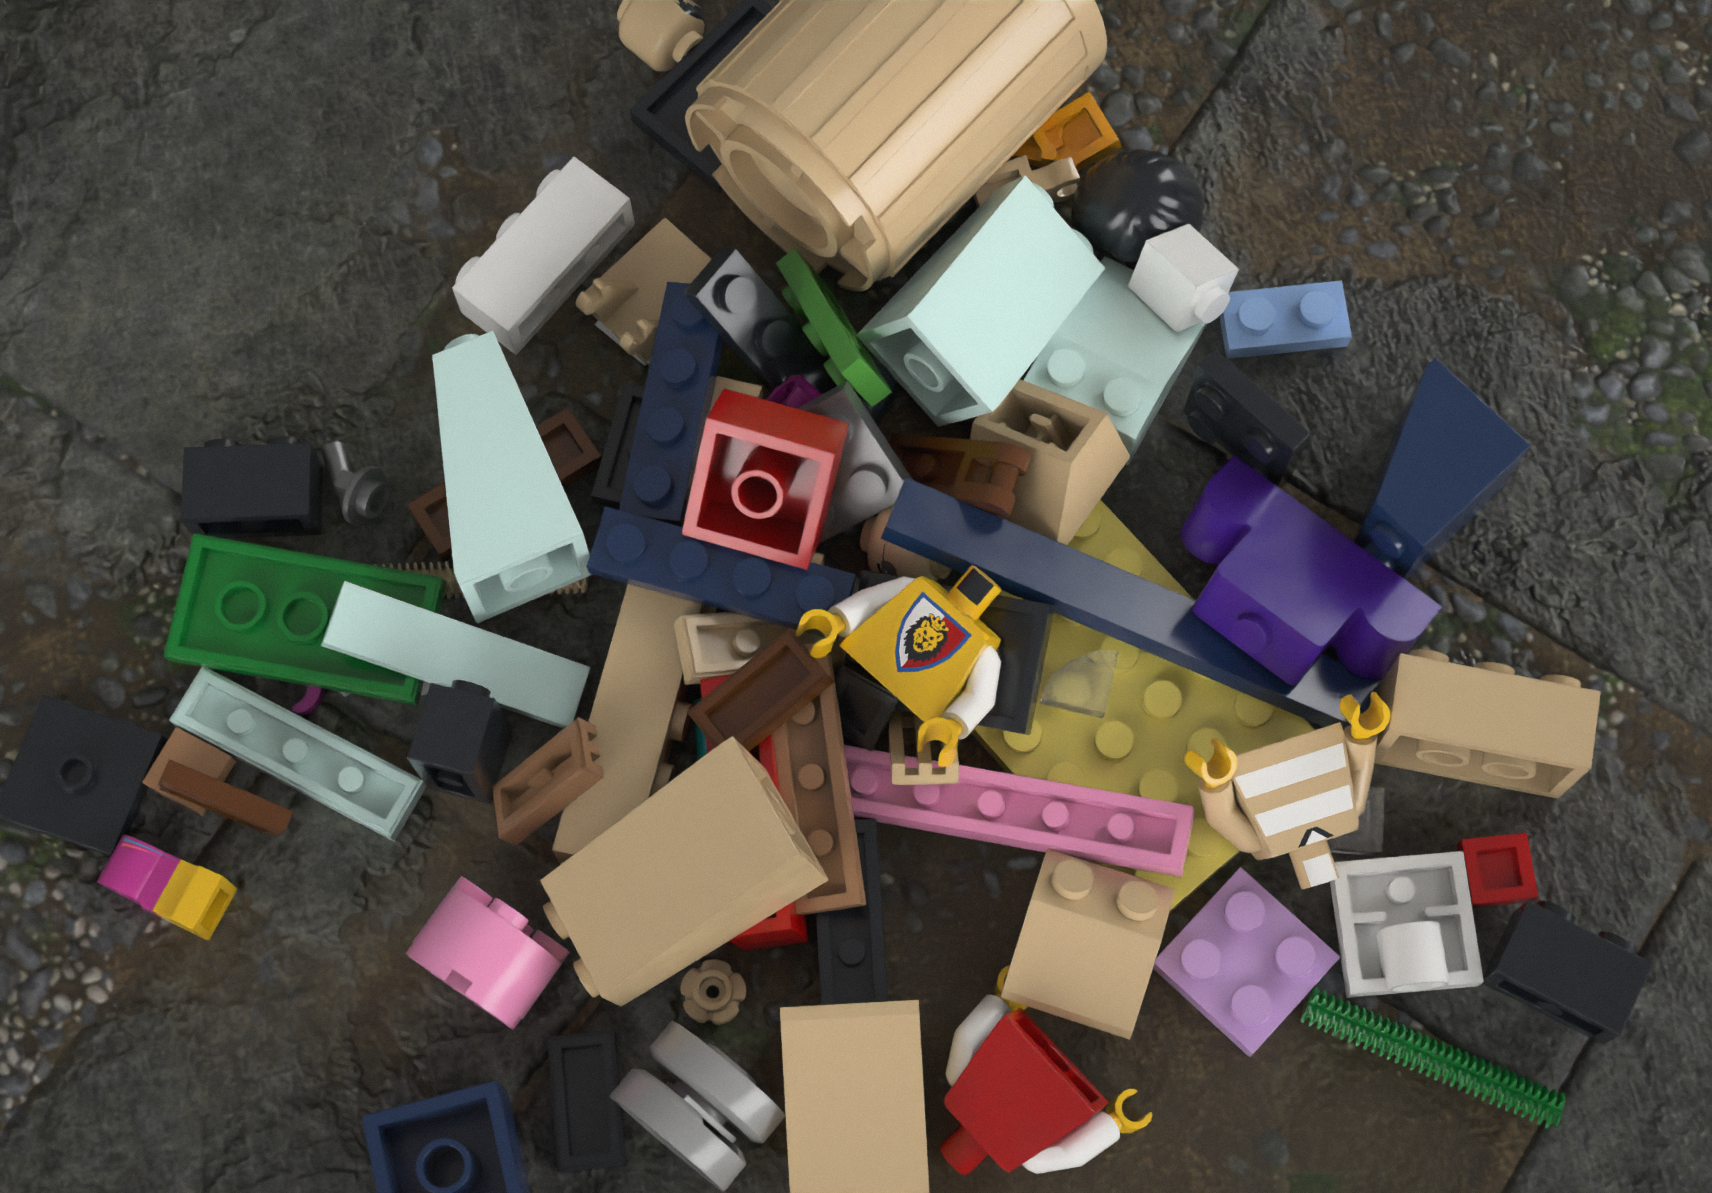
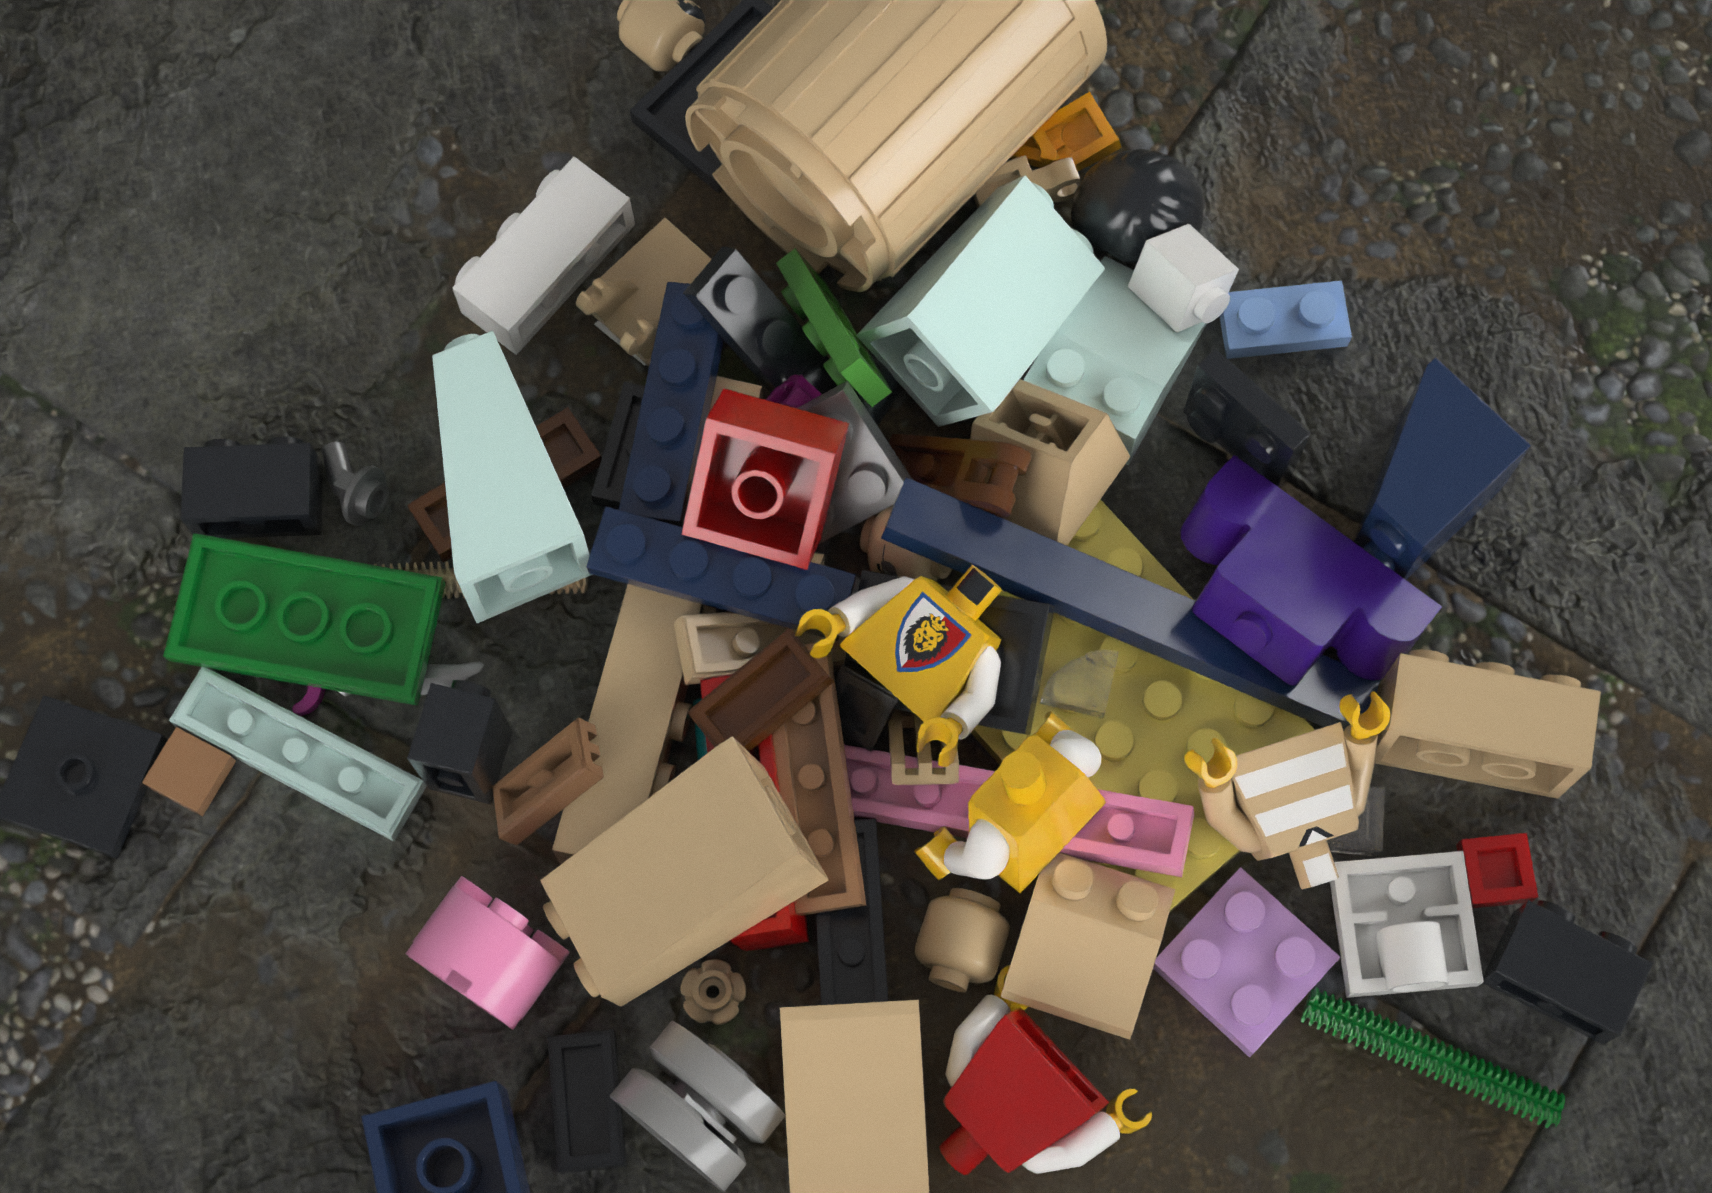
leg [97,835,238,941] -> none
reddish brown tile [158,759,294,838] -> none
light aqua tile [321,581,590,729] -> none
none -> yellow torso [914,711,1106,893]
none -> tan head [915,888,1010,992]

